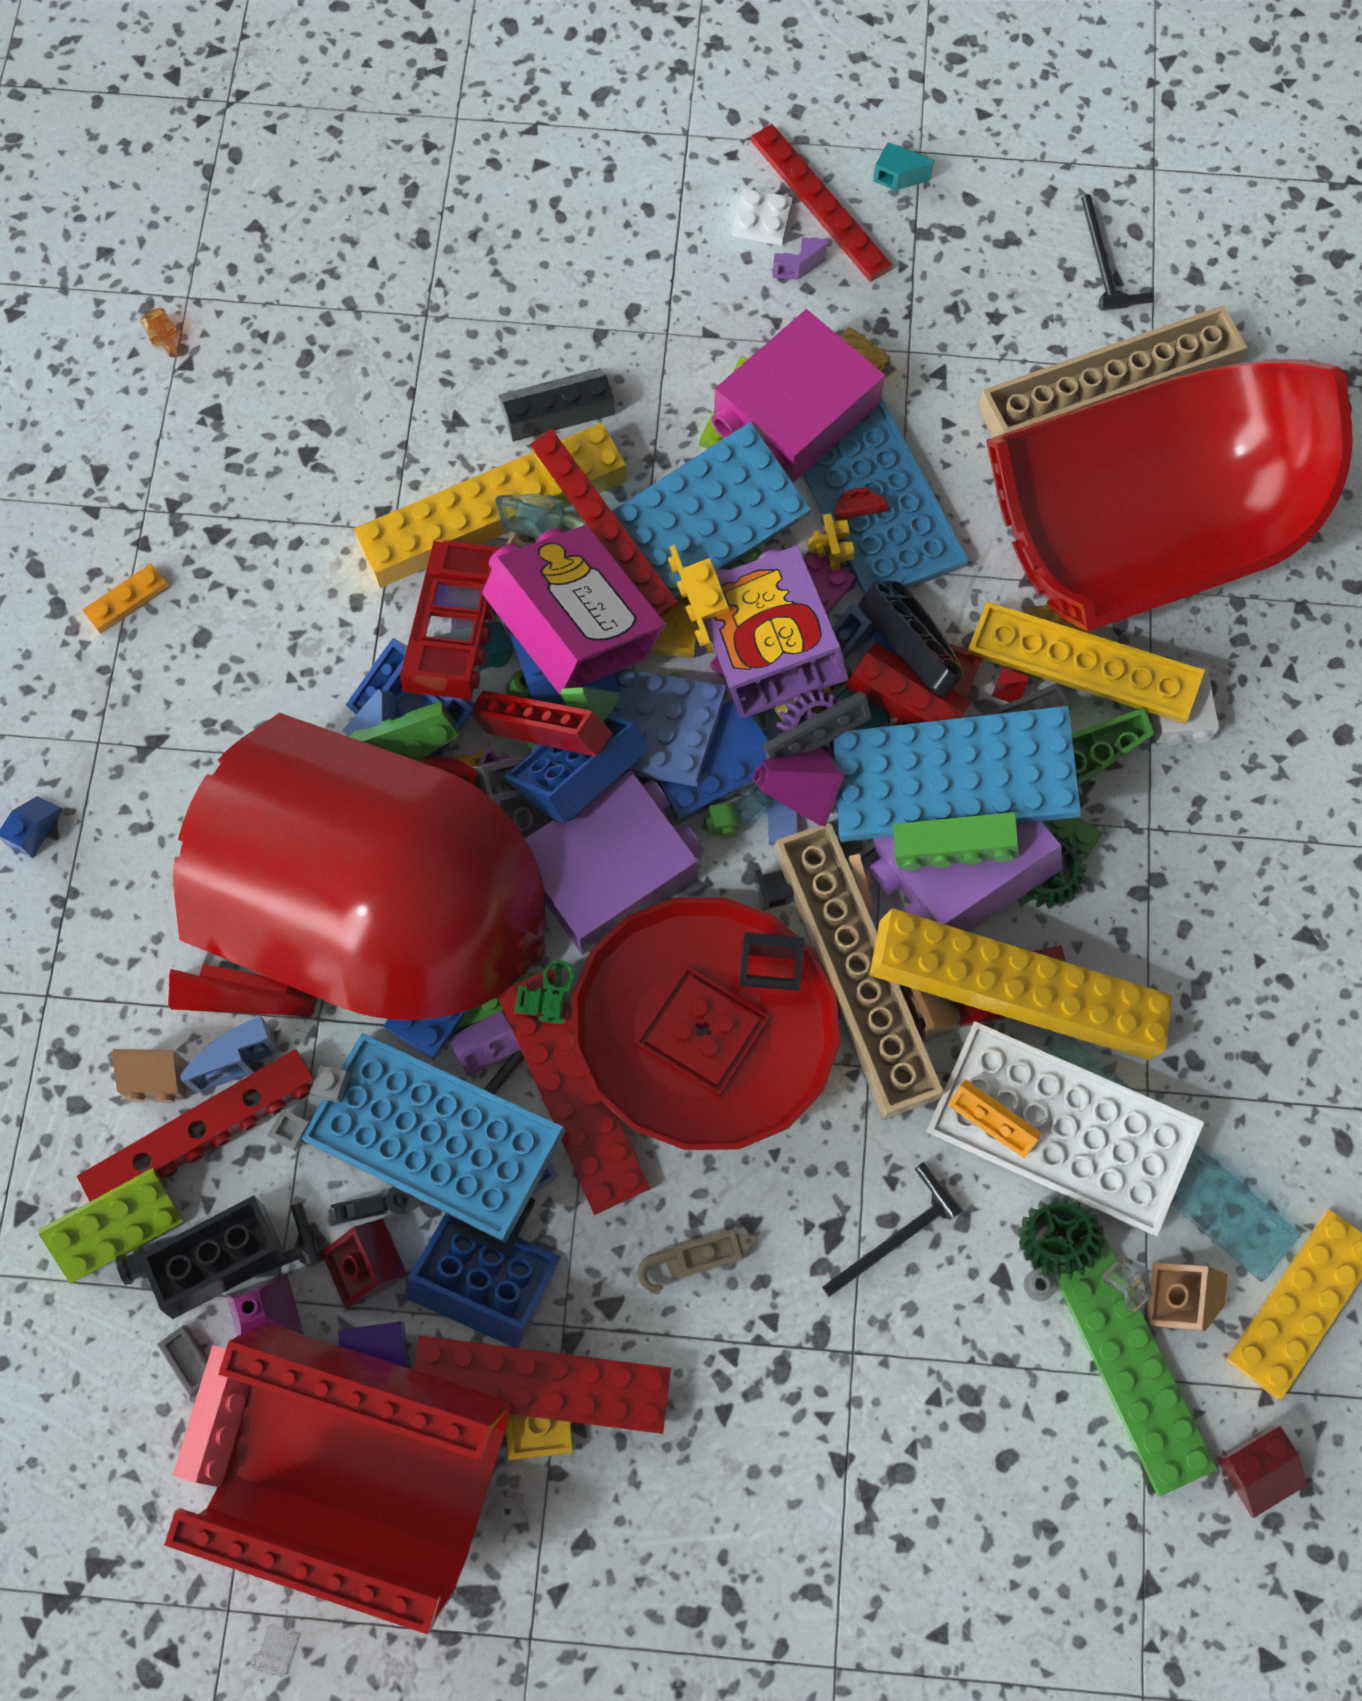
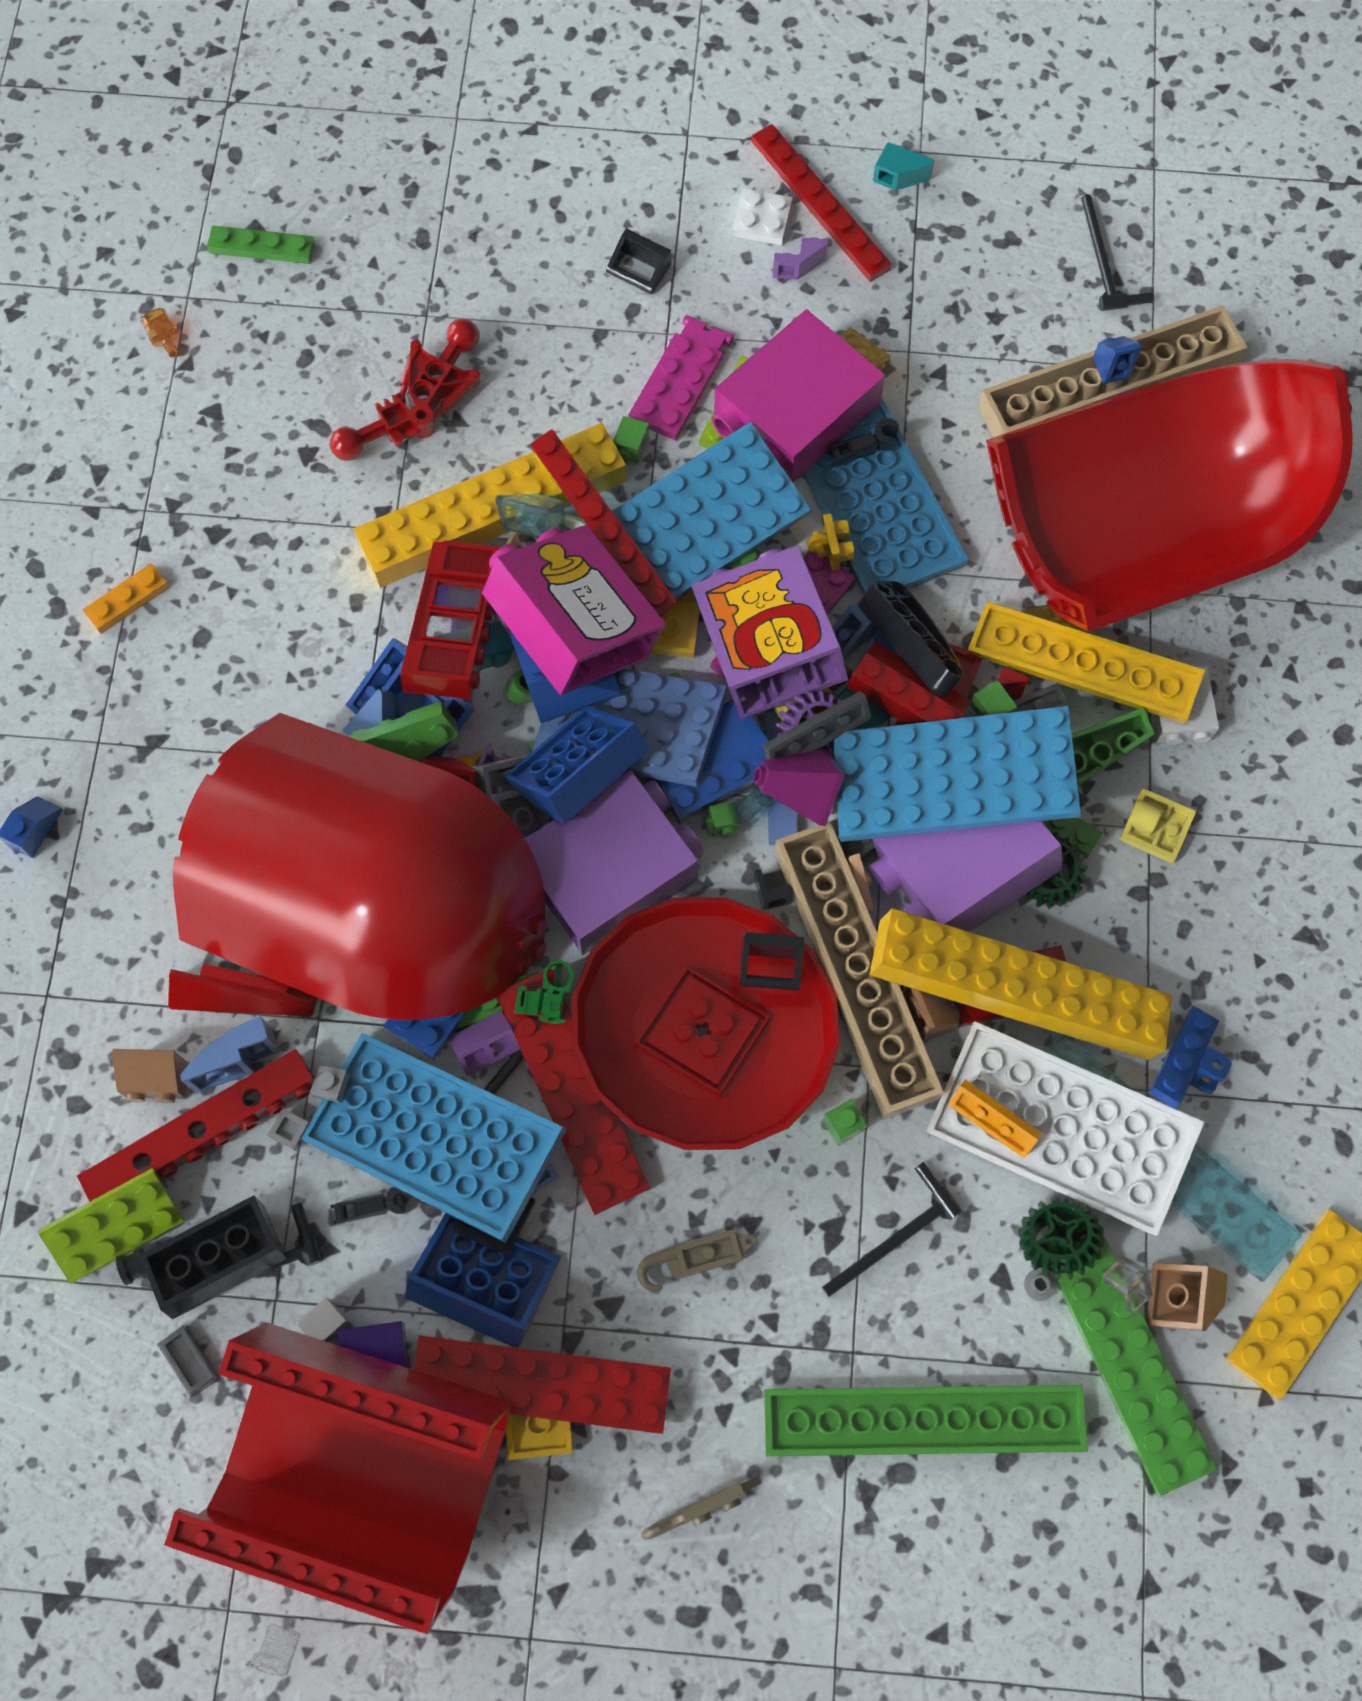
coral brick [173,1345,251,1488] -> none
magenta slope [226,1273,304,1336] -> none
dark red slope [321,1218,407,1308] -> none
red brick [471,690,612,757] -> none
black slope [498,368,615,442] -> none
bright green slope [561,687,621,723] -> none
yellow bracket [668,545,730,654] -> none
red tile [834,488,889,521] -> none
bright green brick [893,812,1019,871] -> none
dark red slope [1216,1425,1307,1518] -> none
none -> bright green plate [207,225,315,264]
none -> white brick [296,1297,351,1343]
none -> red piece [329,318,481,461]
none -> black tile [606,228,671,294]
none -> bright green brick [613,416,649,464]
none -> dark pink hinge [628,315,734,441]
none -> dark tan plate [641,1476,762,1540]
none -> bright green plate [764,1385,1088,1456]
none -> bright green brick [823,1099,867,1146]
none -> black piece [826,418,899,467]
none -> bright green brick [970,681,1017,716]
none -> blue slope [1093,336,1142,384]
none -> light yellow plate [1119,788,1196,864]
none -> blue plate [1148,1005,1232,1110]

